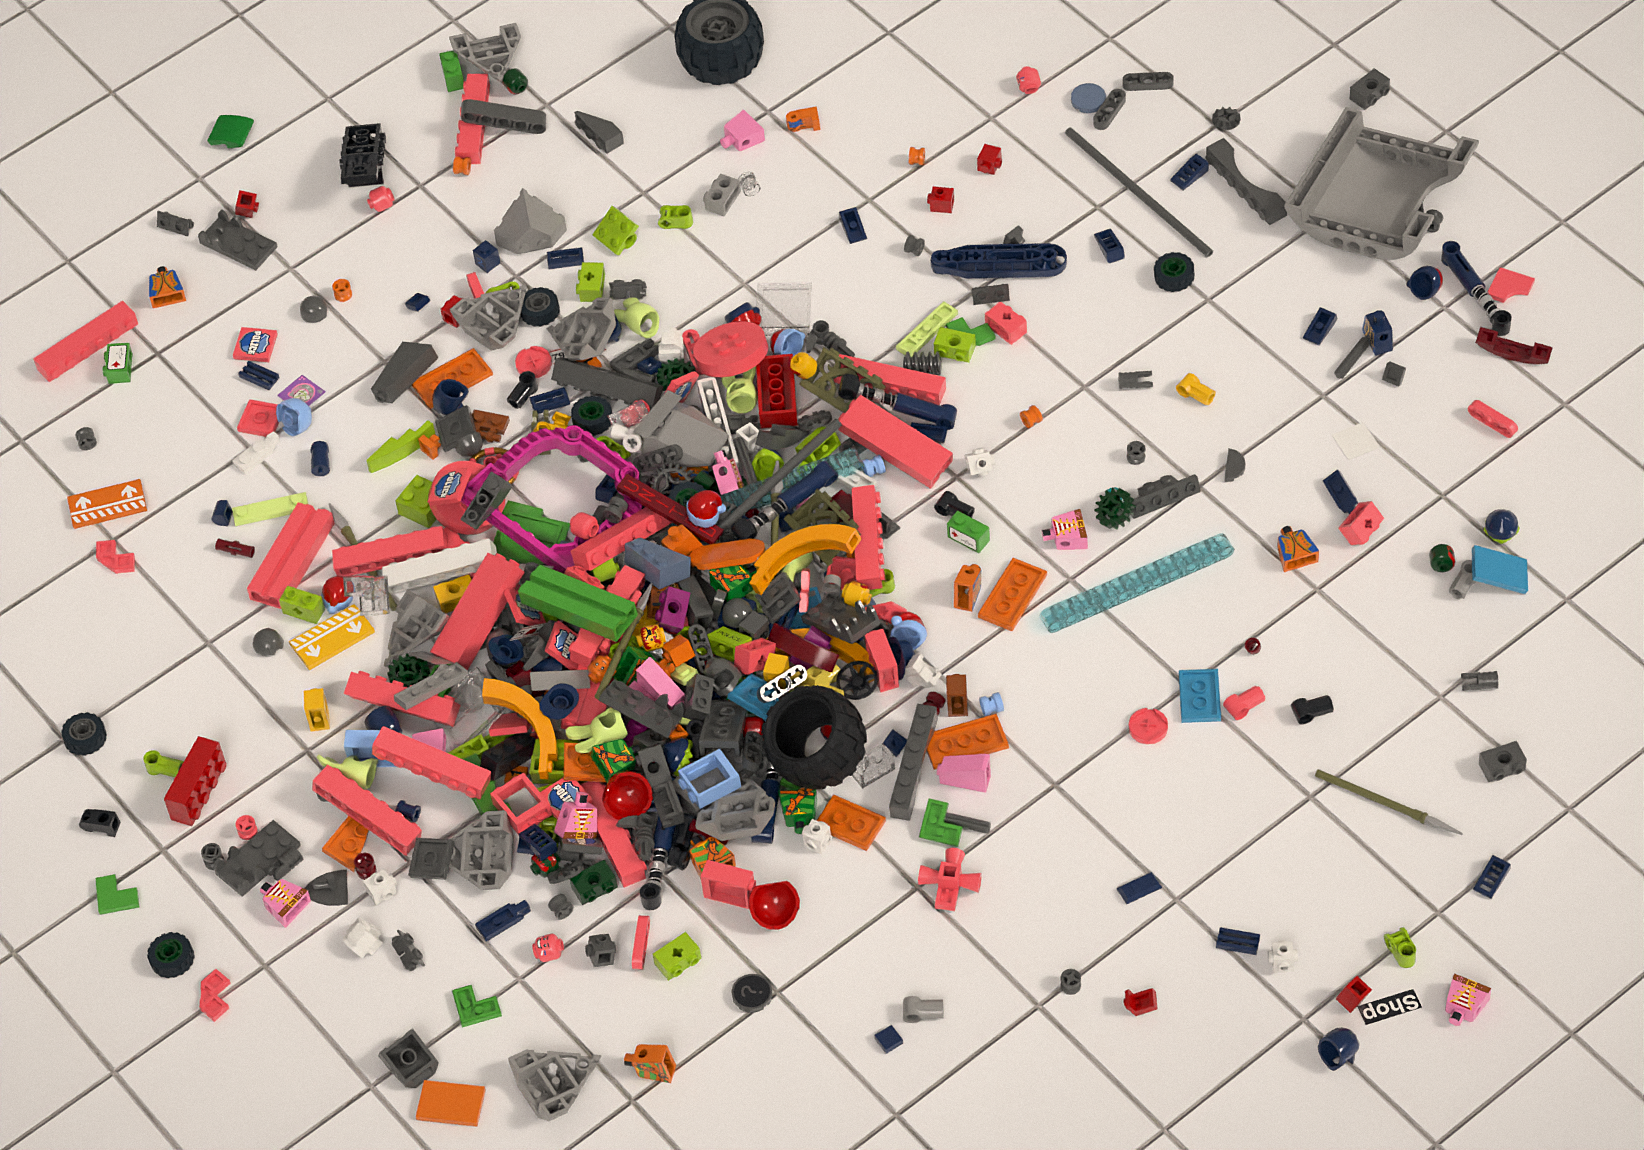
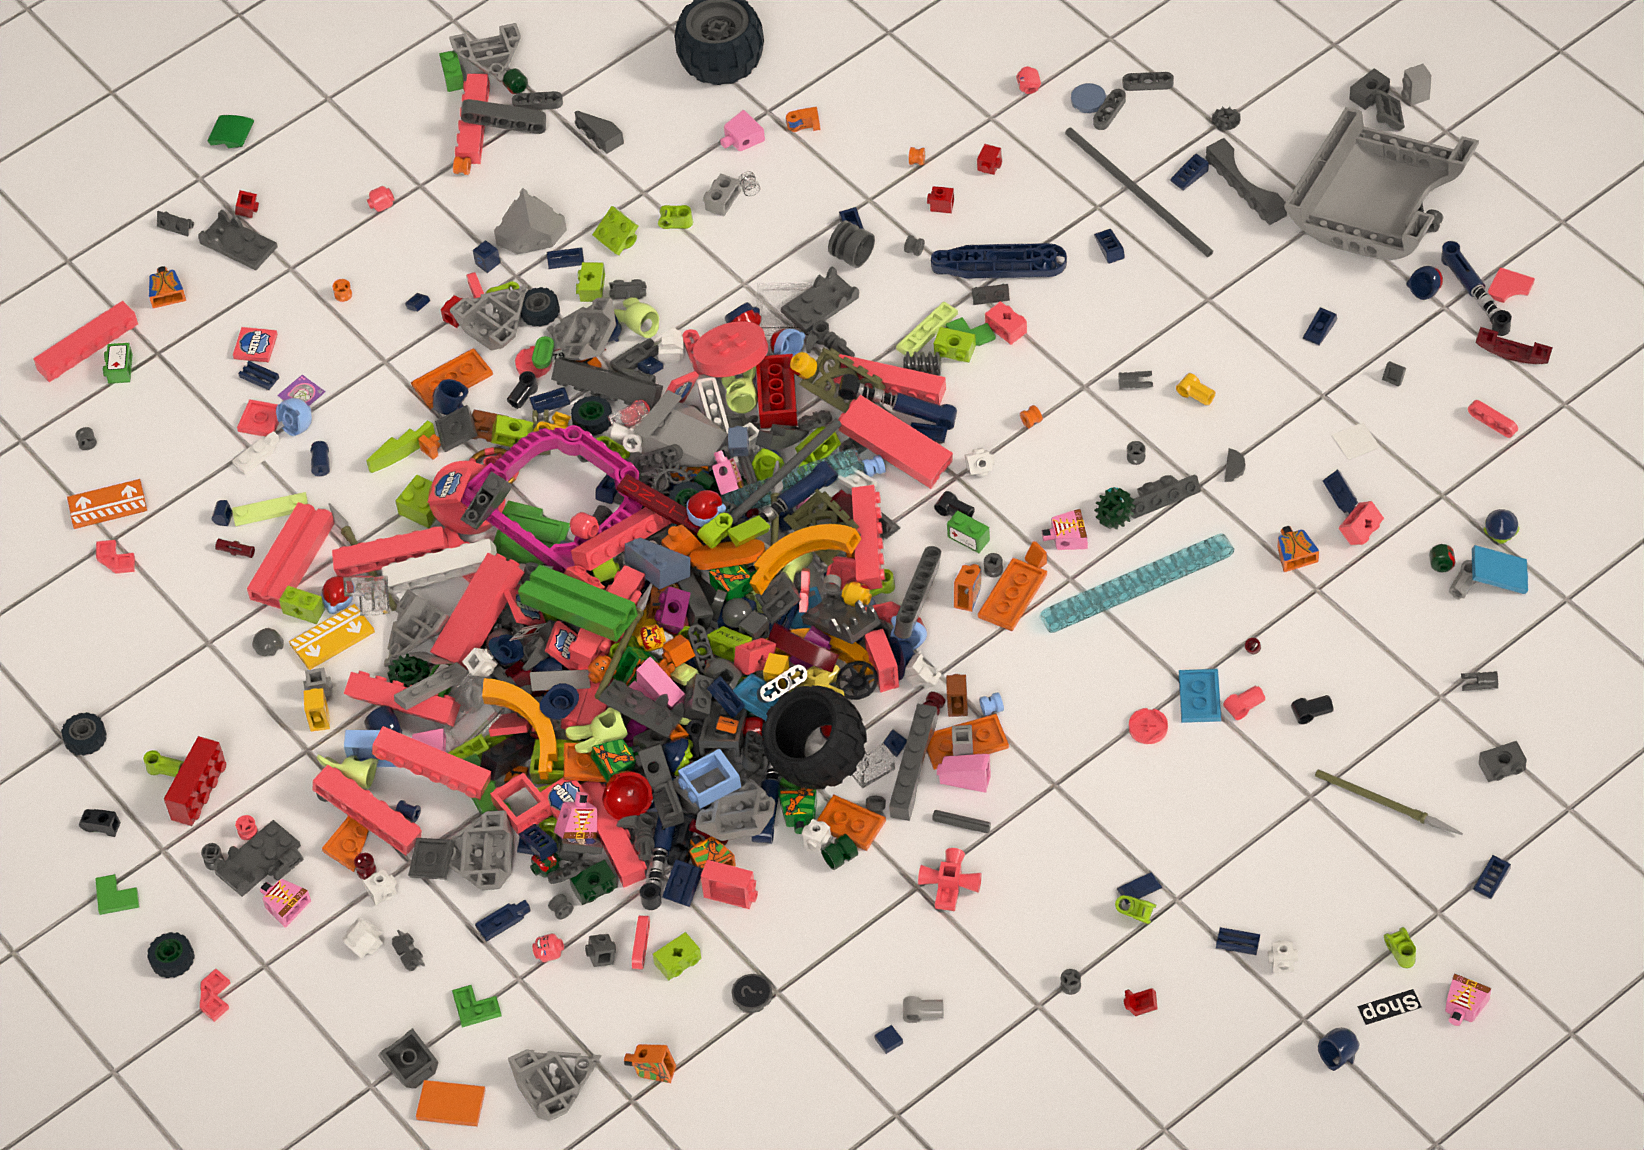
dark grey hair [300,295,327,323] -> none
dark grey shield [304,870,348,906] -> none
black wedge [339,123,386,187] -> none
dark grey slope [371,341,438,403] -> none
yellow brick [433,575,471,614] -> none
dark grey hair [454,432,483,457] -> none
dark grey wheel [603,497,628,523] -> none
dark green gear [656,358,696,391] -> none
red cylinder [749,881,800,930] -> none
bright green tile [919,798,963,847] -> none
dark grey tile [1003,225,1025,244] -> none
black wheel [1154,252,1195,292] -> none
dark grey axle [1334,337,1371,379] -> none
red brick [1336,976,1372,1013] -> none
dark blue torso [1362,310,1393,356] -> none
none -> light grey brick [303,667,332,697]
none -> white brick [462,648,498,677]
none -> lime brick [491,414,533,447]
none -> dark grey beam [512,91,563,110]
none -> bright green tile [532,336,555,369]
none -> dark blue plate [662,860,703,907]
none -> lime piece [697,513,733,549]
none -> dark blue tile [707,676,745,718]
none -> orange tile [716,716,739,734]
none -> lime slope [726,516,771,547]
none -> sand blue brick [728,426,749,457]
none -> dark grey hinge [781,266,859,334]
none -> dark green wheel [820,833,858,870]
none -> dark grey wheel [828,221,875,268]
none -> dark grey tile [866,796,886,812]
none -> dark grey beam [894,546,941,639]
none -> light grey brick [952,725,973,756]
none -> dark grey wheel [984,553,1003,577]
none -> orange slope [1025,541,1047,568]
none -> lime piece [1115,895,1157,924]
none -> dark grey plate [1372,90,1405,131]
none -> light grey brick [1401,64,1432,106]

